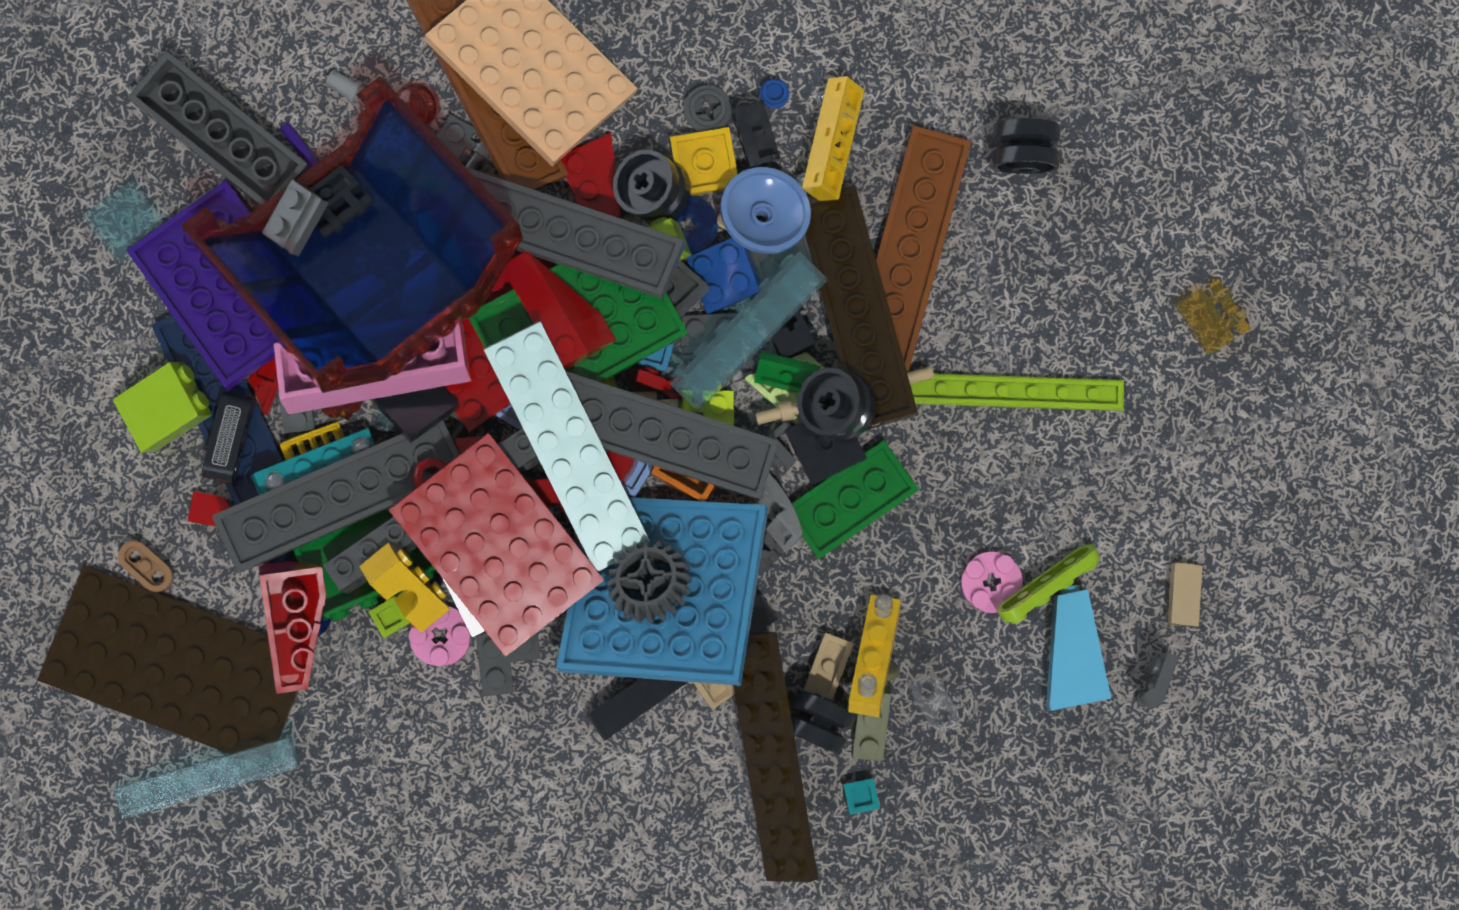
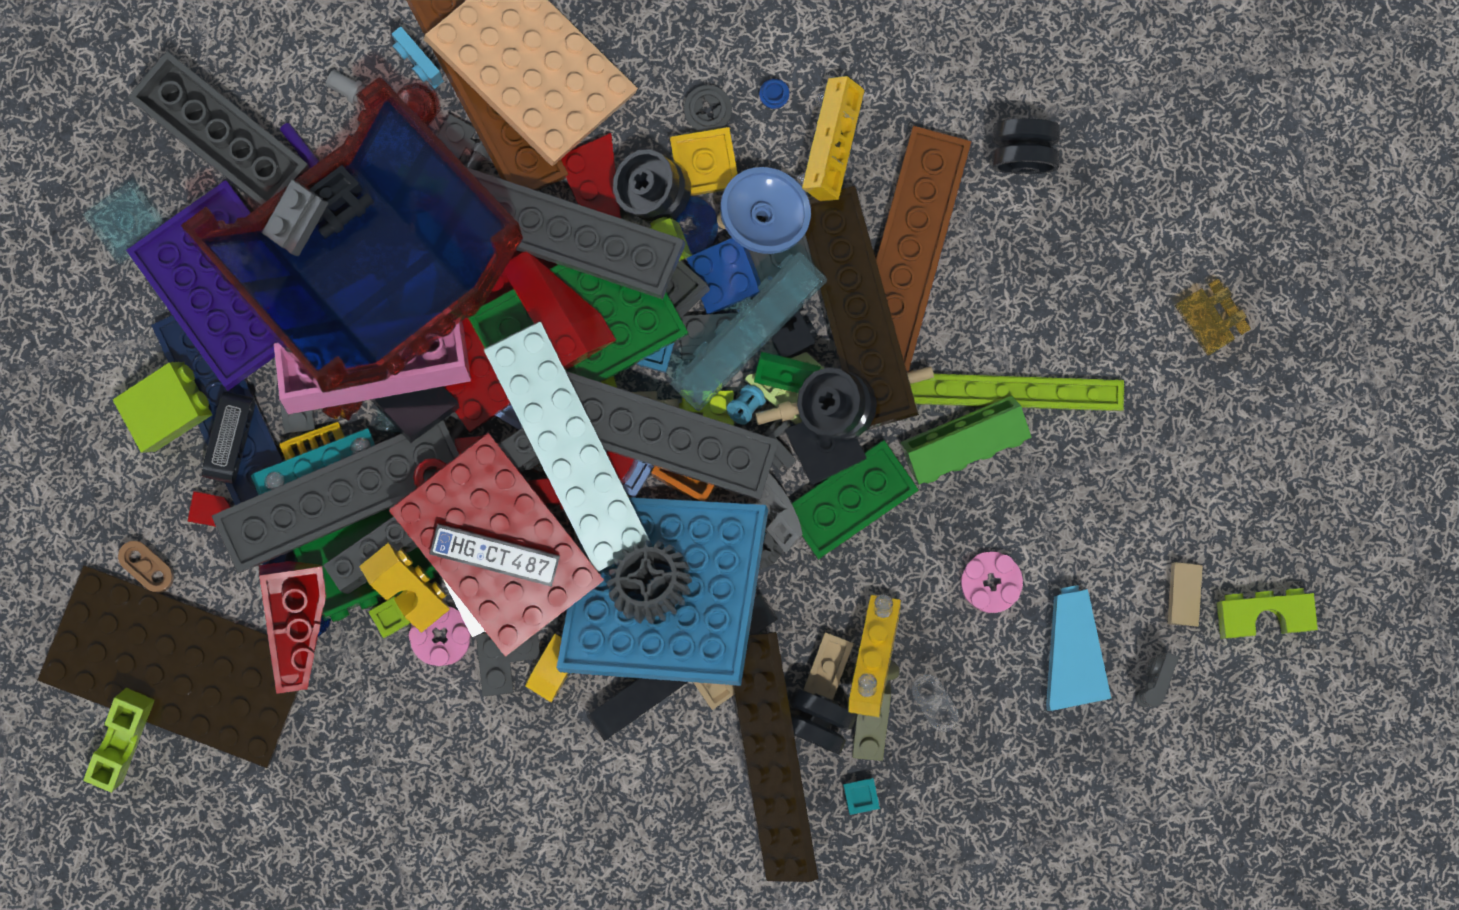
clear light blue plate [113,736,300,819] -> none
red tile [248,358,279,415] -> none
red plate [627,367,686,400] -> none
black hinge [731,100,780,168] -> none
lime plate [997,544,1101,624] -> none
none -> lime arch [83,688,155,793]
none -> medium azure plate [392,26,444,89]
none -> tile [429,523,560,587]
none -> yellow slope [525,634,568,702]
none -> medium azure bush [726,385,766,424]
none -> bright green brick [900,396,1032,484]
none -> lime arch [1217,588,1318,639]

